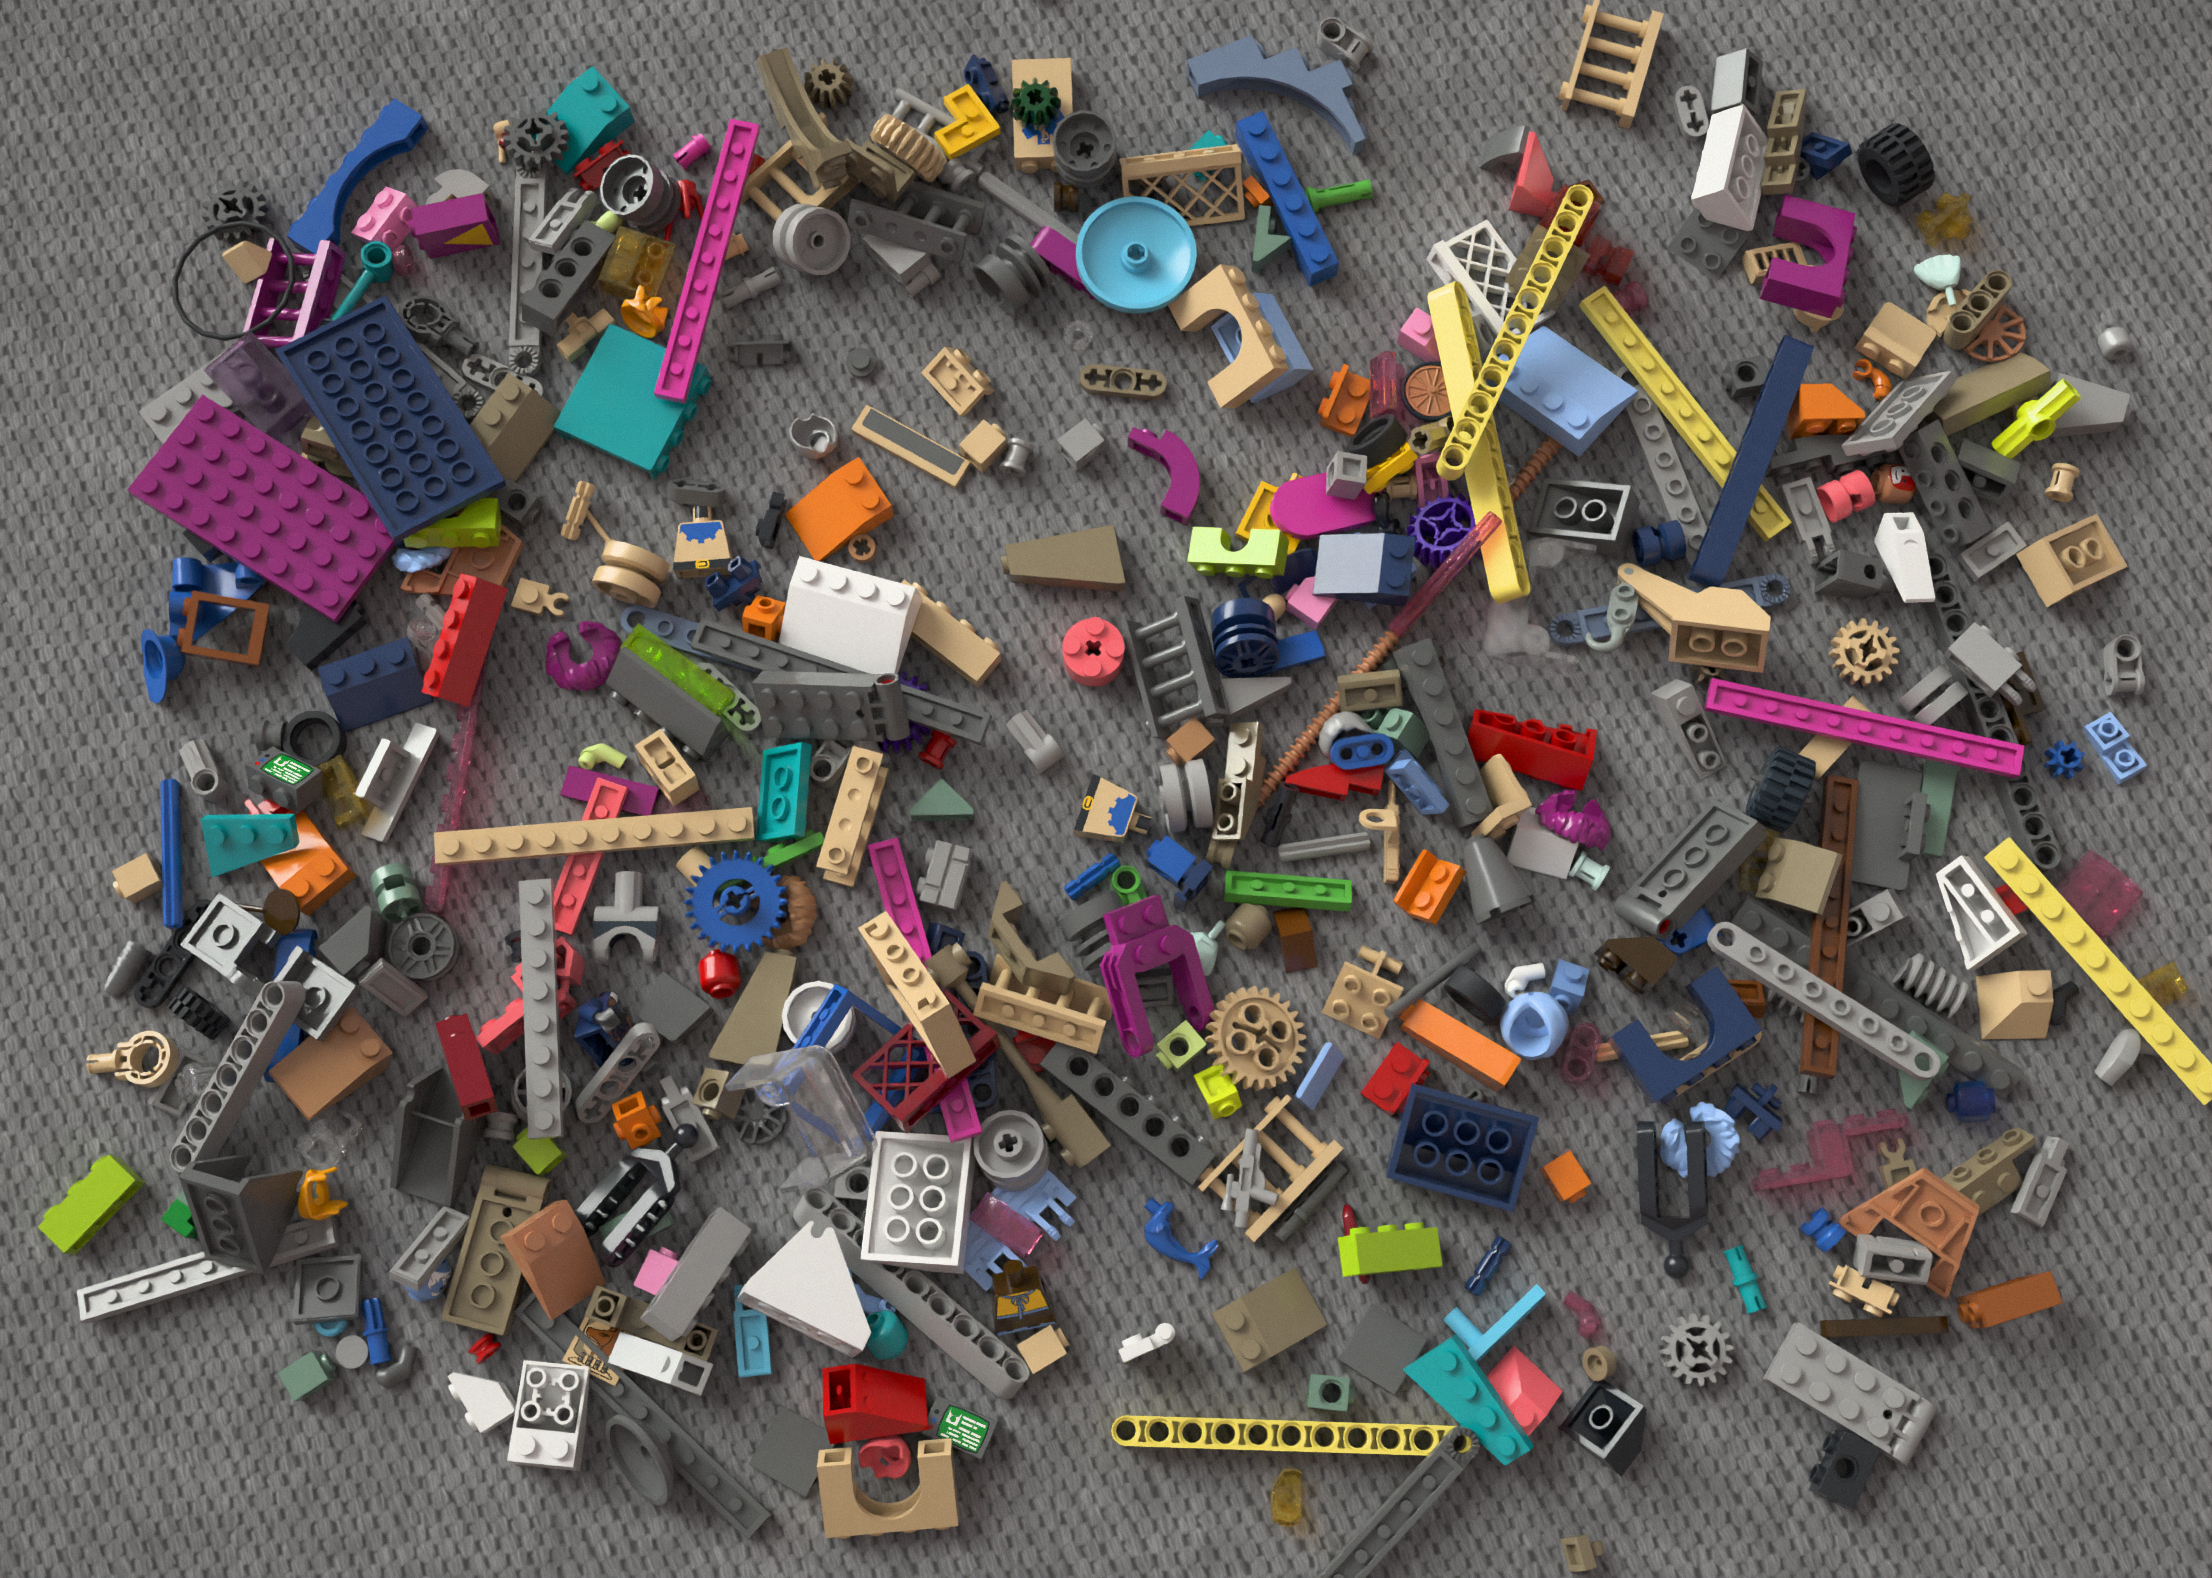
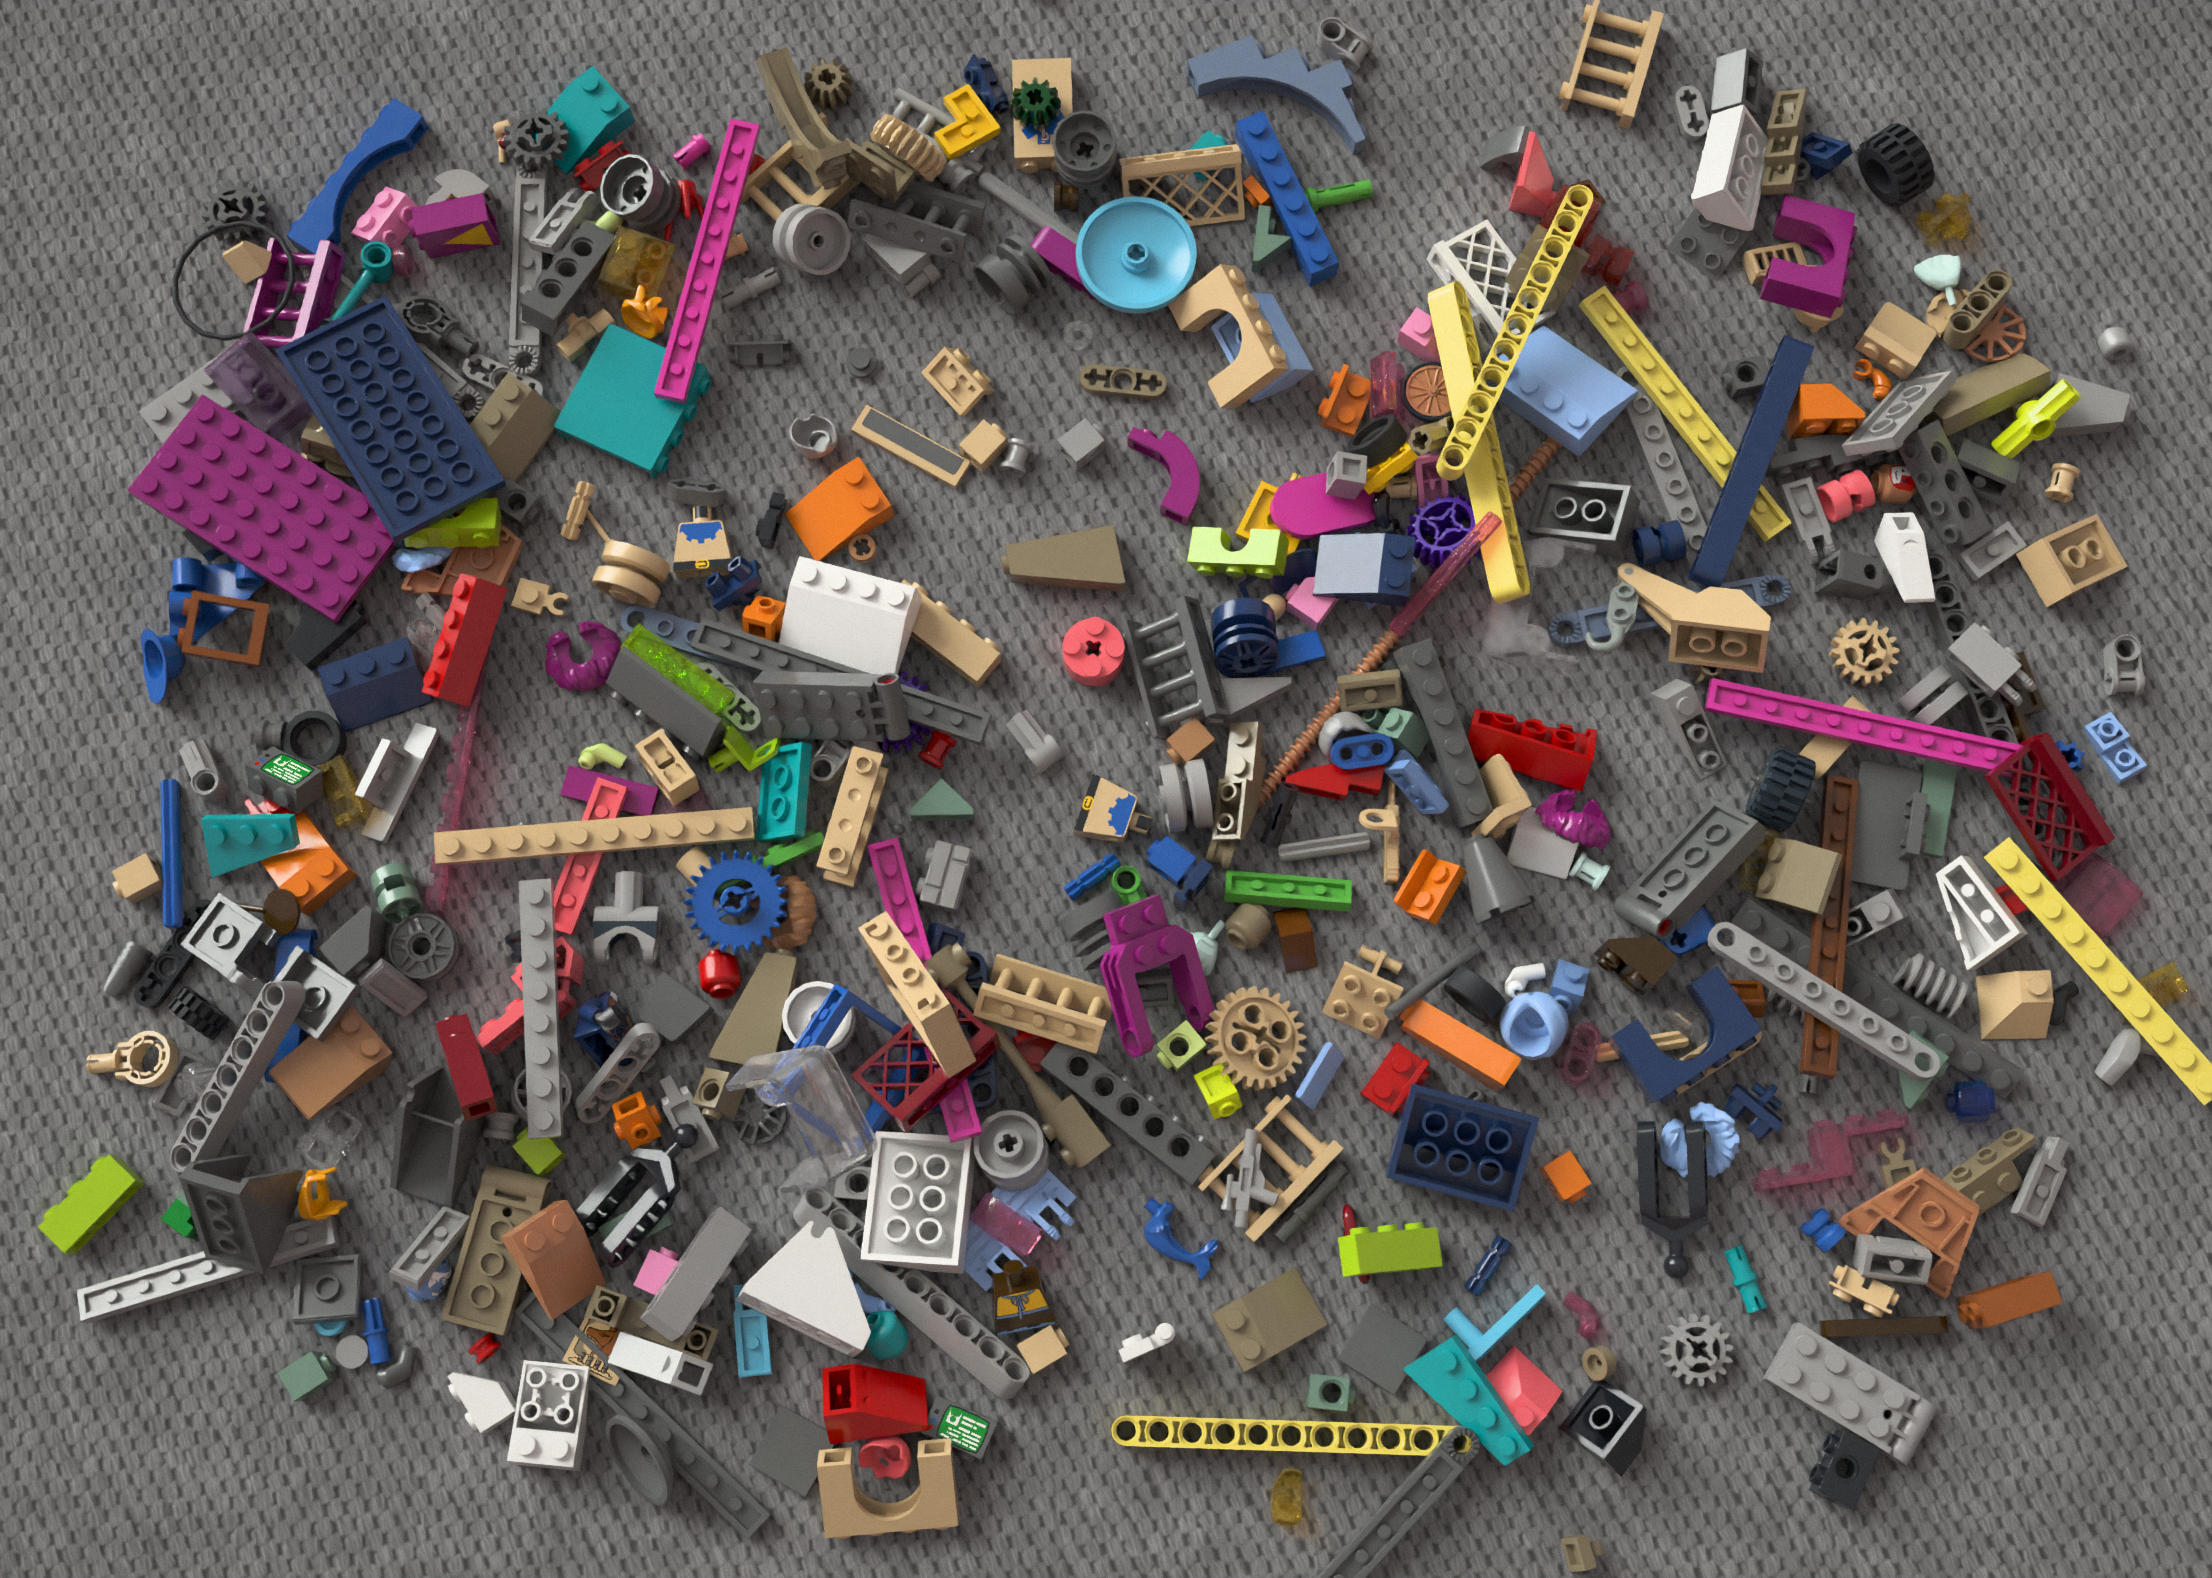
dark tan slope [987,881,1075,995] -> none
none -> lime bracket [708,725,781,773]
none -> dark red fence [1984,733,2115,882]

